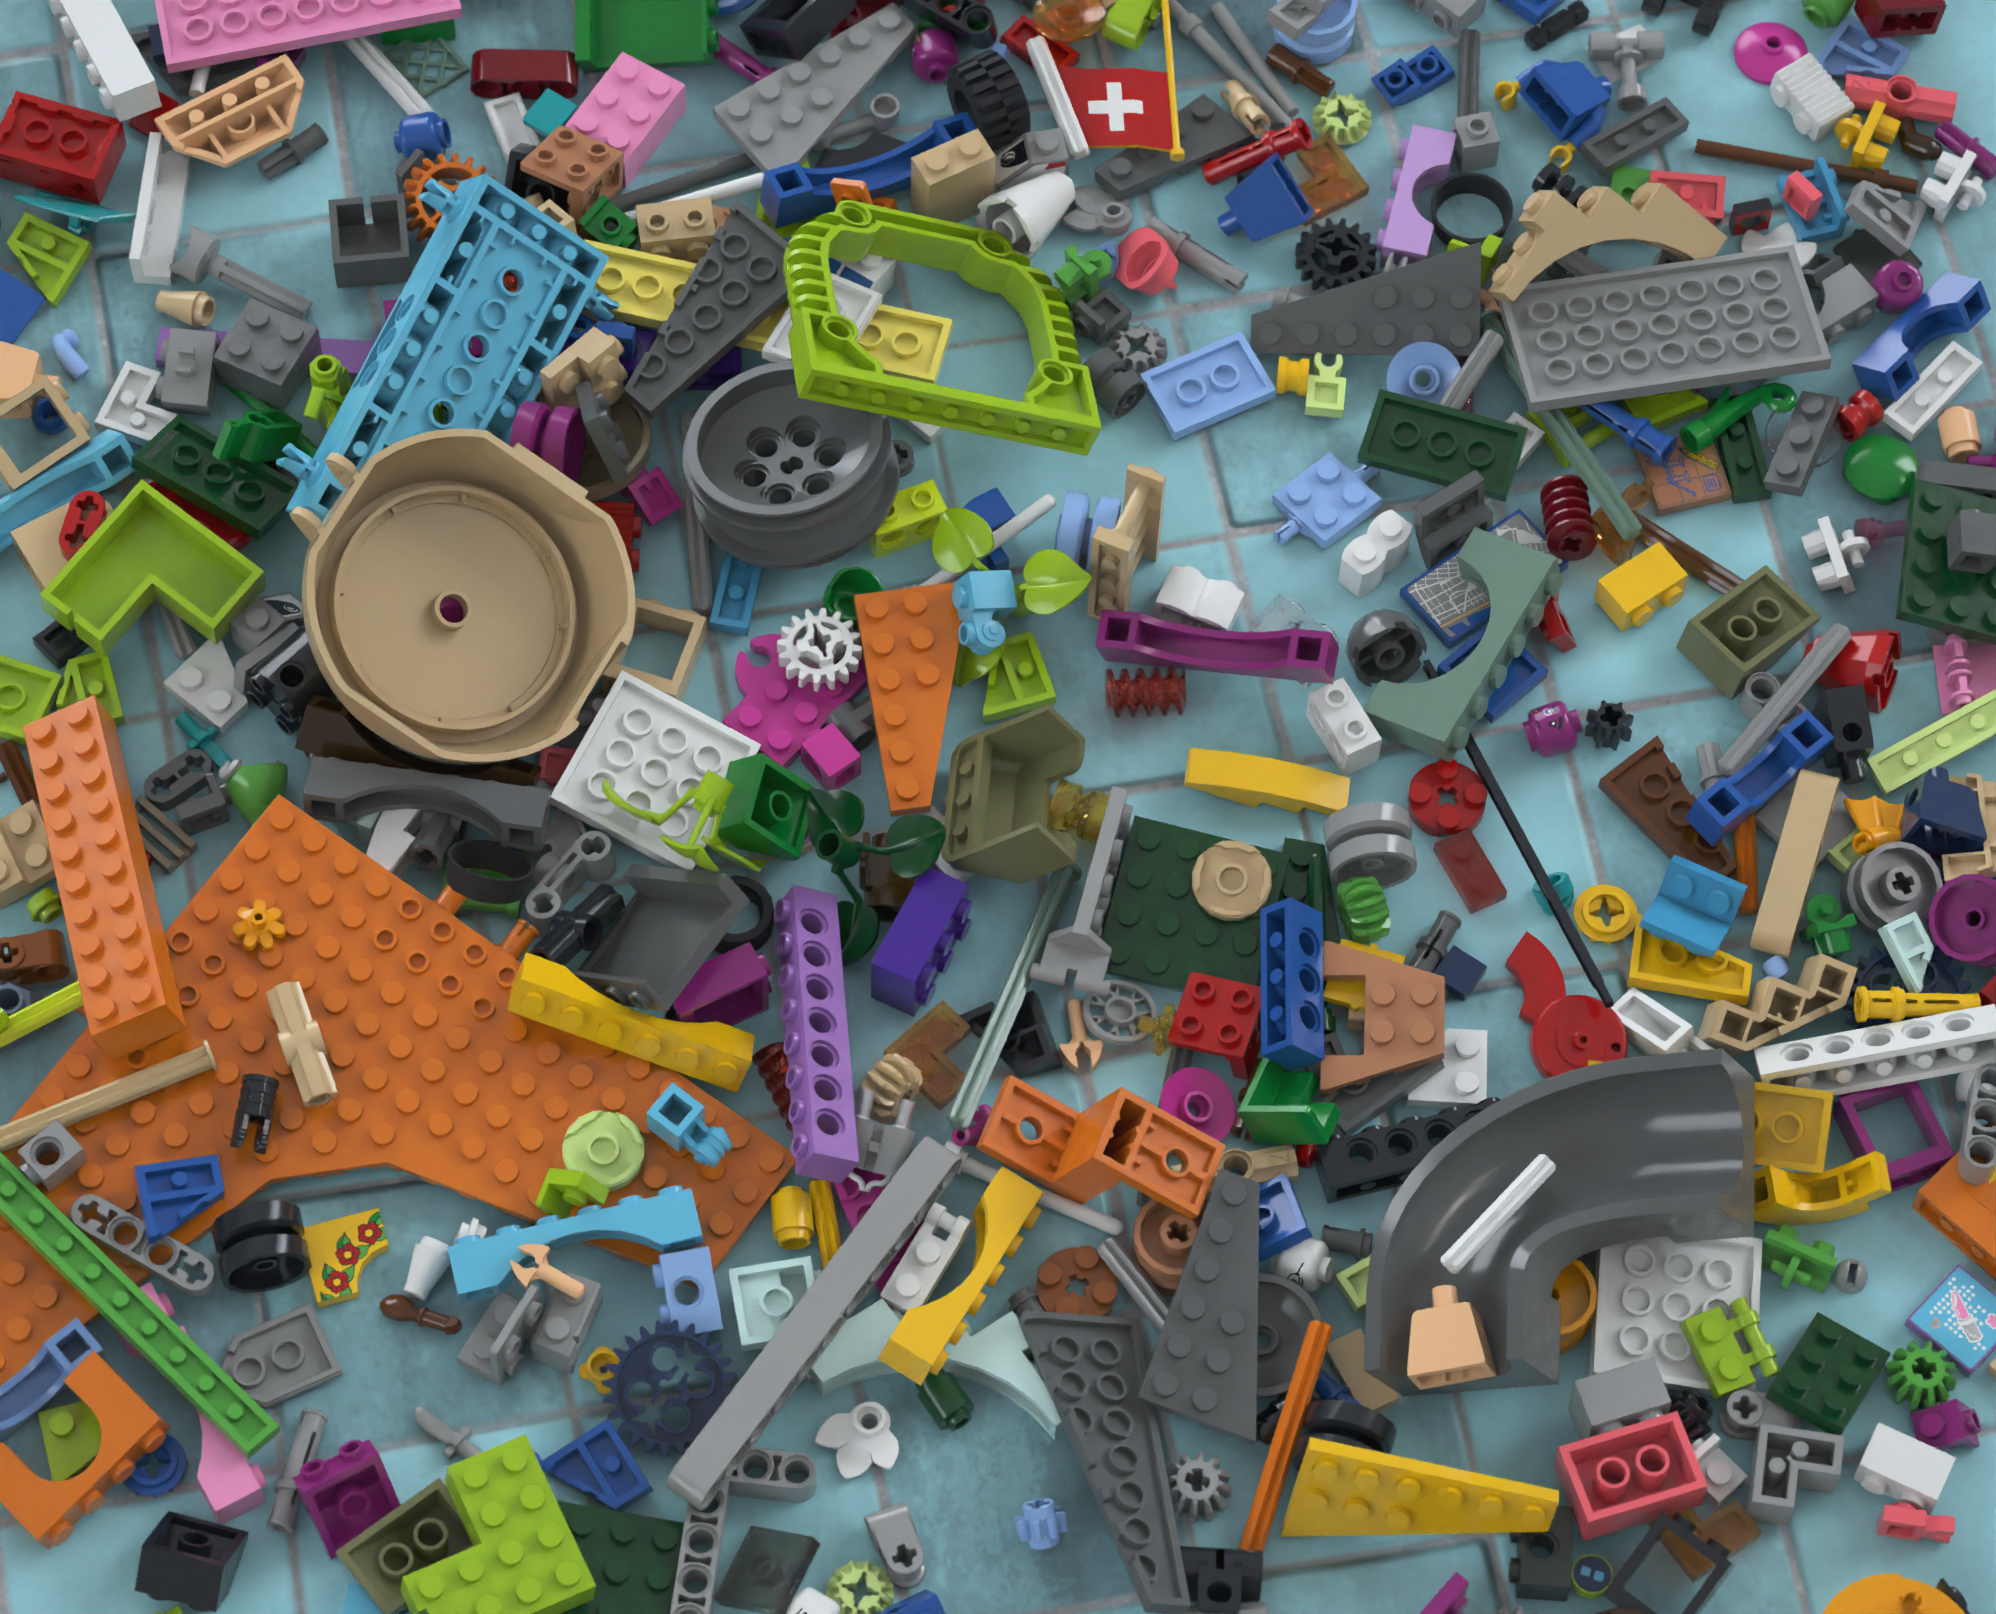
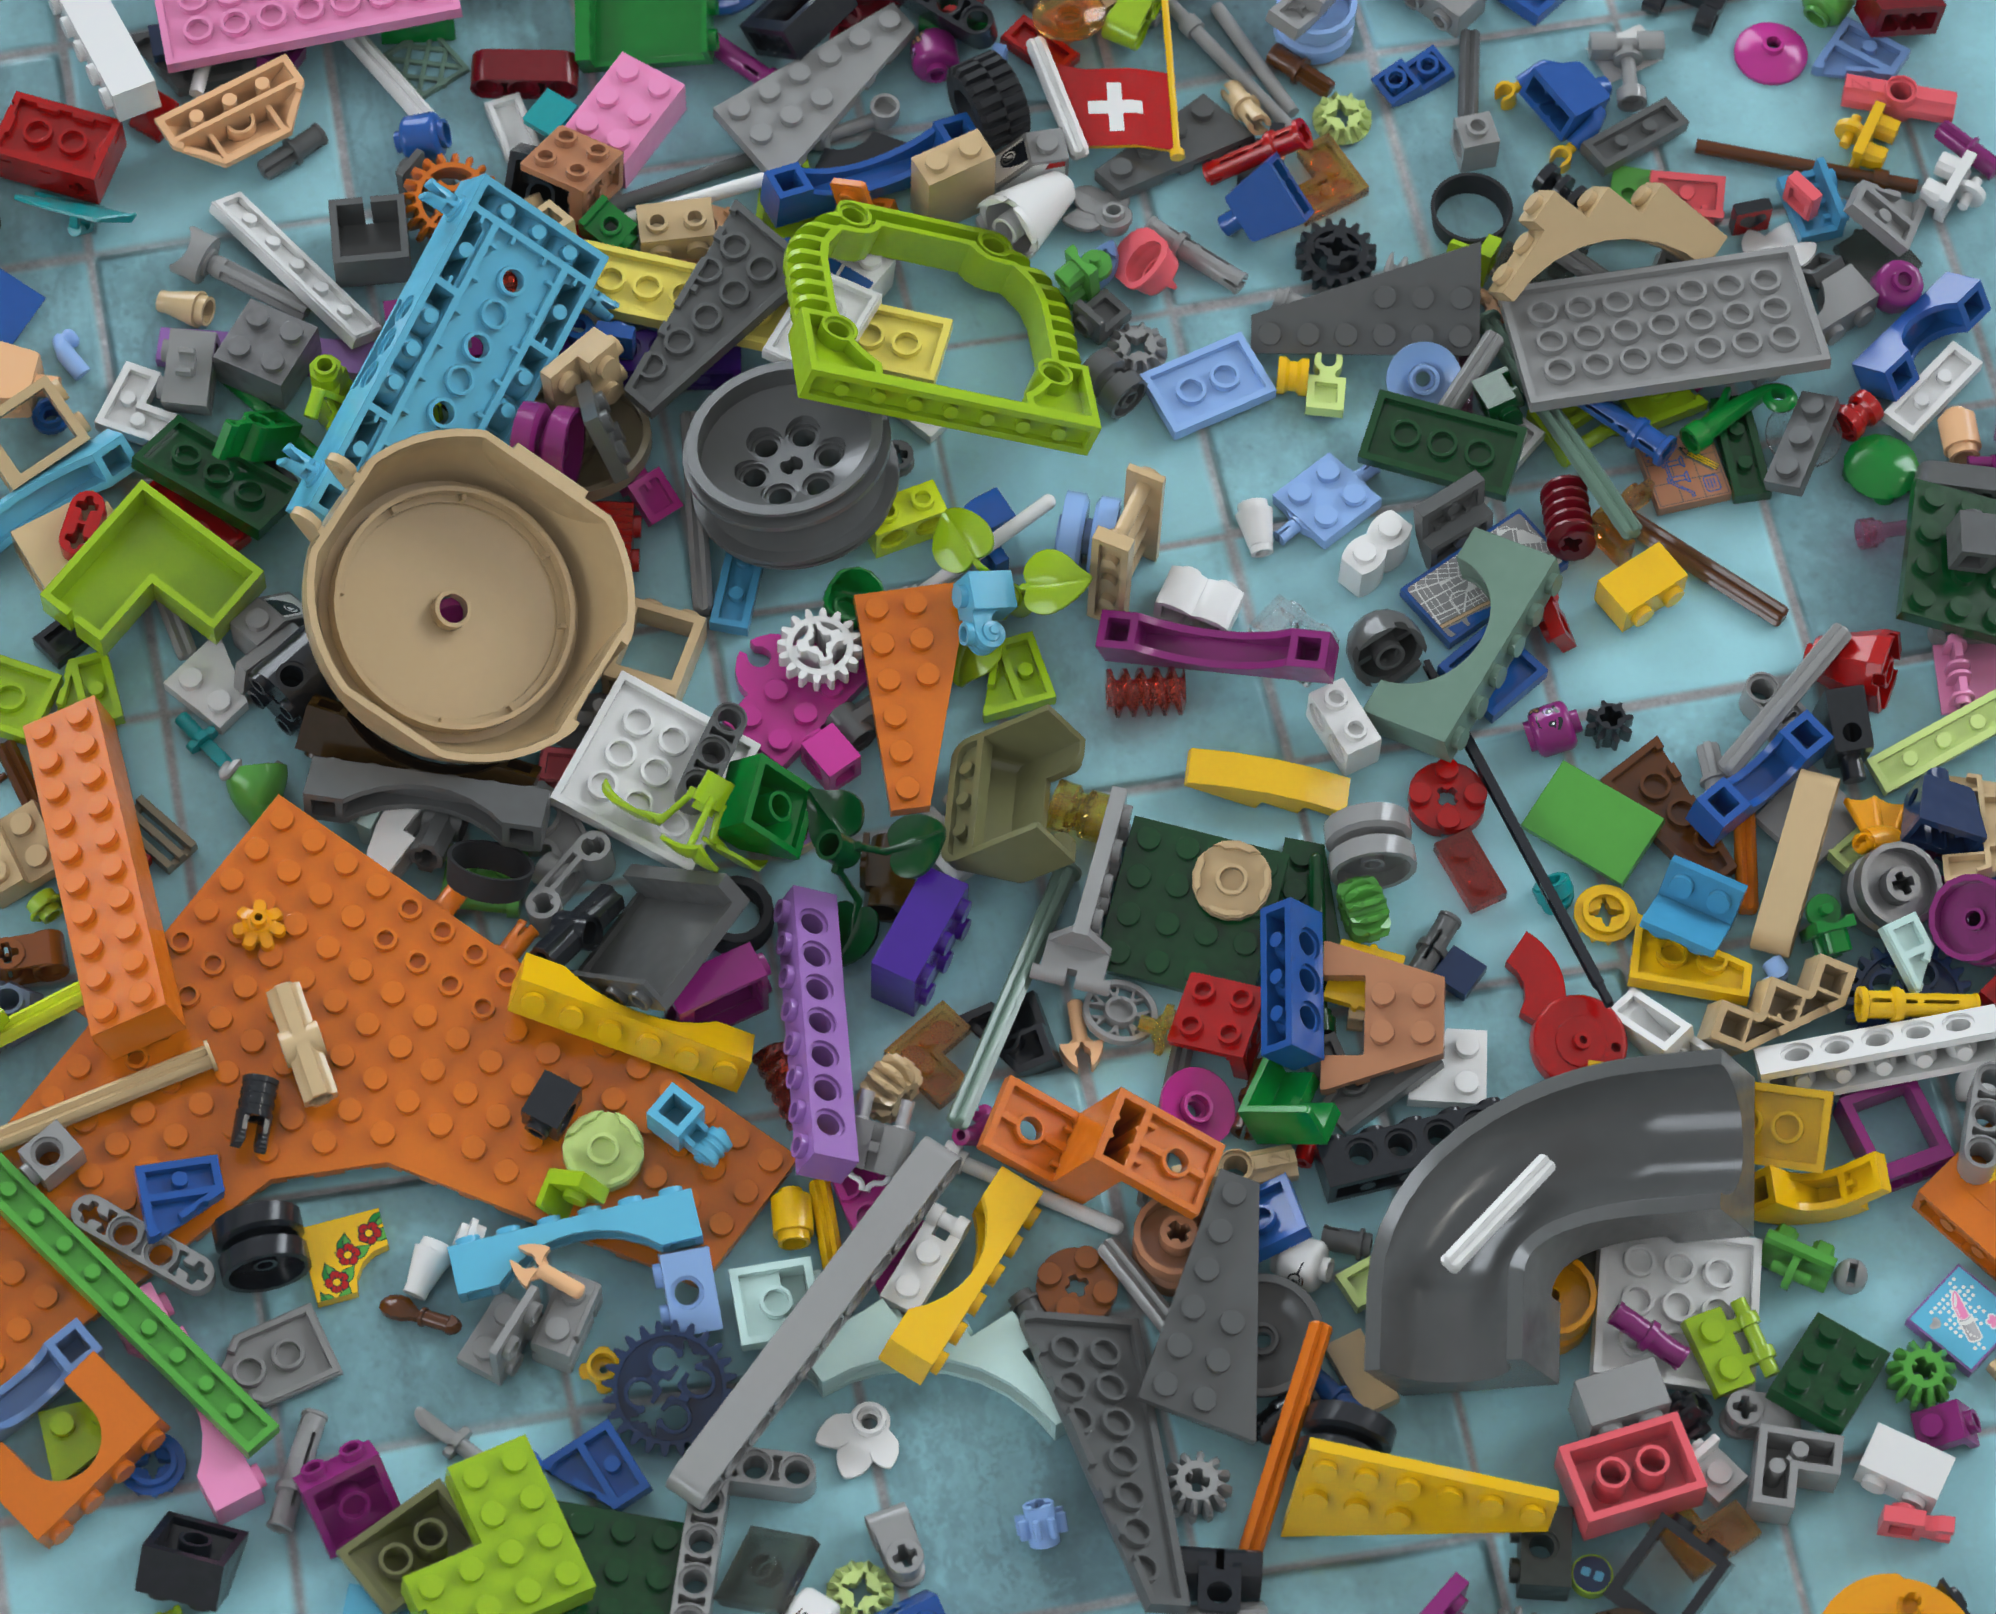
lime wing [6,212,93,308] -> none
white fence [129,132,192,286] -> none
dark grey beam [144,749,214,811] -> none
dark grey bracket [175,772,233,836] -> none
dark green brick [915,1367,974,1431] -> none
lavender arch [1376,124,1457,268] -> none
light nougat torso [1407,1285,1497,1390] -> none
black axle [1524,0,1589,51] -> none
olive slope [1676,565,1821,699] -> none
white brick [1769,53,1855,143] -> none
white hips [1801,516,1870,594] -> none
dark brown arm [1898,117,1942,161] -> none
none -> white tile [209,191,383,349]
none -> black brick [521,1069,582,1142]
none -> dark grey beam [674,702,748,815]
none -> white cone [1235,498,1274,558]
none -> brick [1471,366,1525,425]
none -> bright green tile [1521,760,1665,888]
none -> magenta pin [1606,1301,1691,1371]

